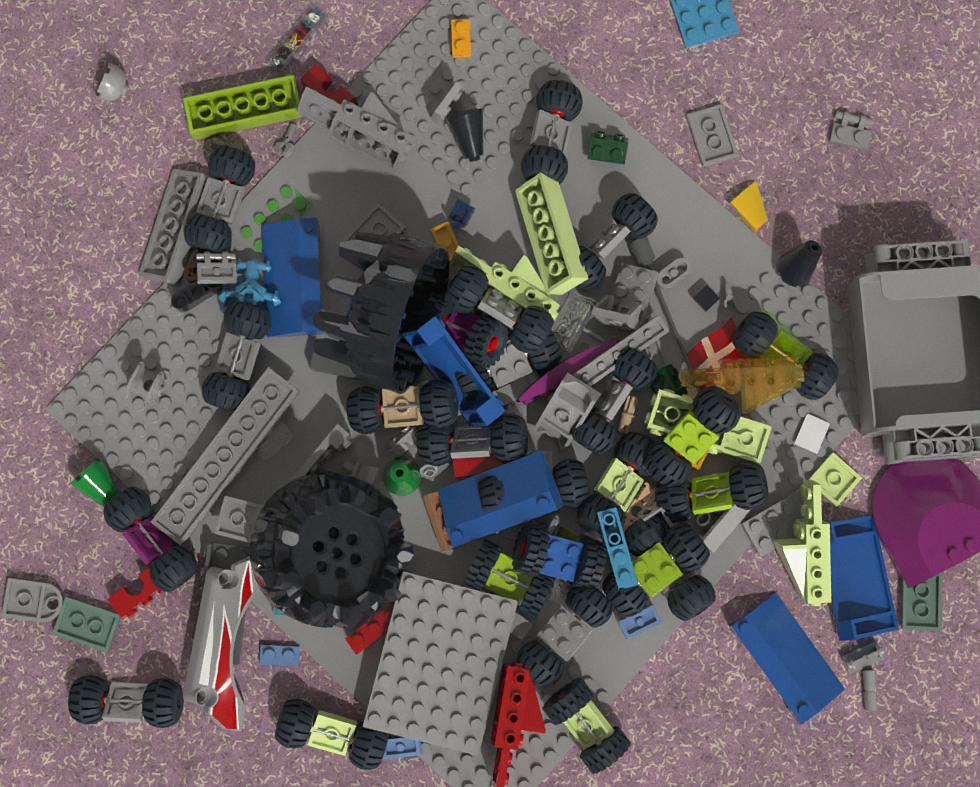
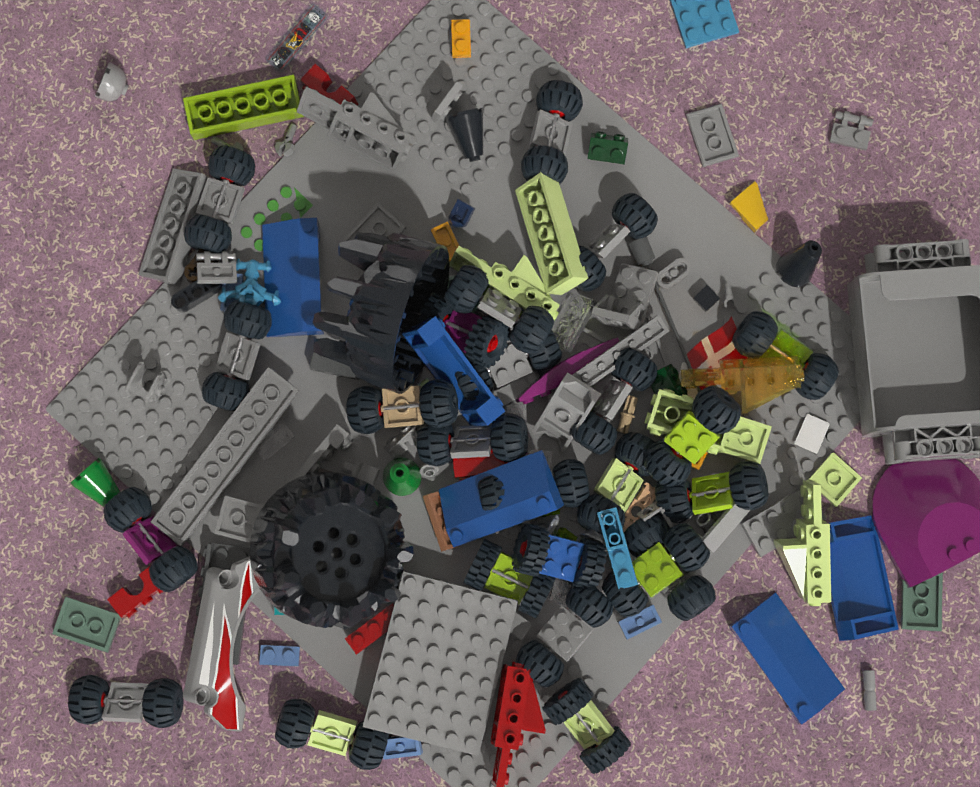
light grey plate [1,578,64,622] -> none
light grey hinge [841,641,885,675] -> none

